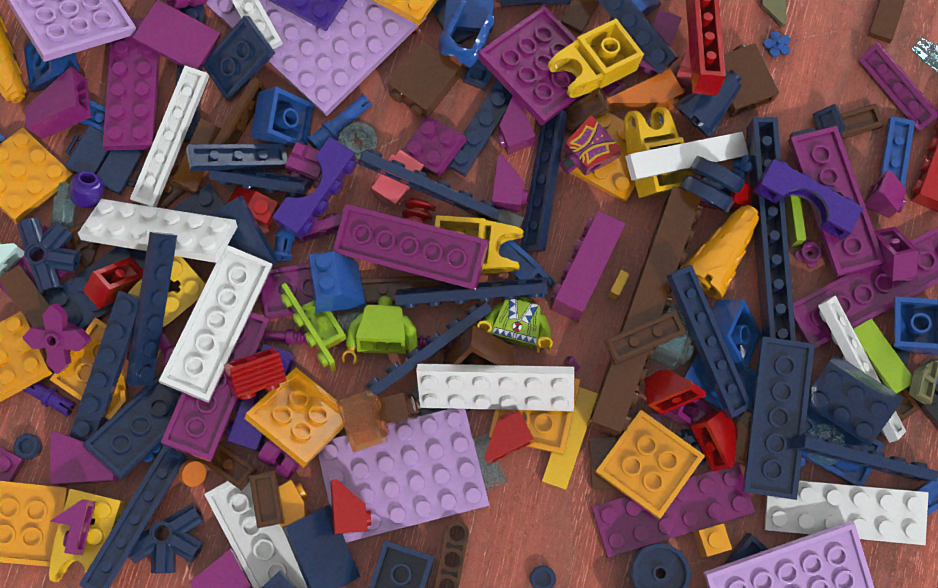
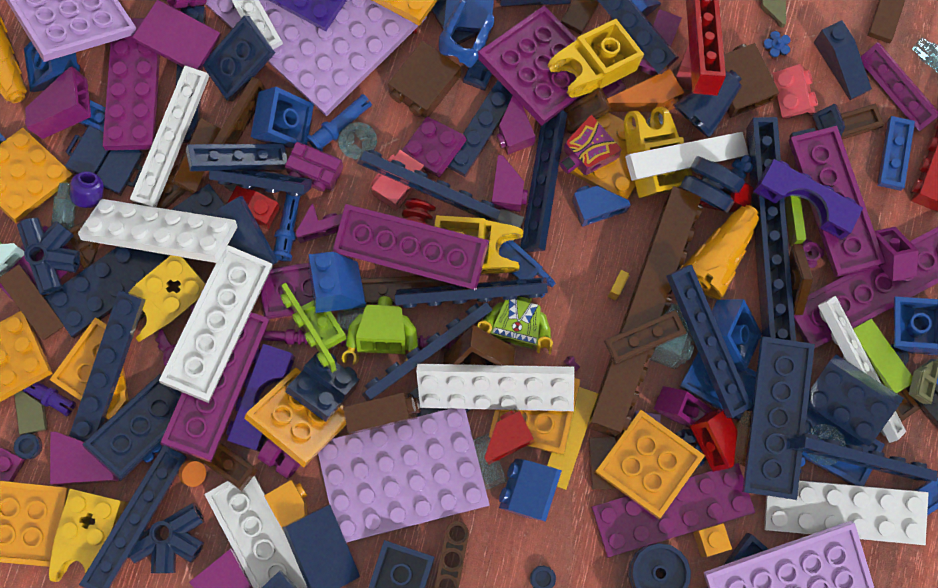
magenta plant [23,303,91,374] -> none
magenta slope [50,499,95,555] -> none
red slope [83,257,143,309] -> none
dark blue plate [125,232,177,386] -> none
red brick [224,348,287,400] -> none
reddish brown tile [249,471,285,529] -> none
dark purple arch [273,137,357,240] -> none
red slope [330,479,371,535] -> none
clear orange brick [337,391,390,452] -> none
magenta brick [550,211,626,322] -> none
red slope [644,369,706,414] -> none
magenta slope [864,170,907,218] -> none
none -> olive tile [14,390,48,435]
none -> dark blue plate [285,352,360,422]
none -> blue slope [499,459,562,522]
none -> blue slope [572,186,631,227]
none -> coral bracket [772,64,818,119]
none -> reddish brown tile [789,244,813,315]
none -> dark blue slope [814,20,872,100]

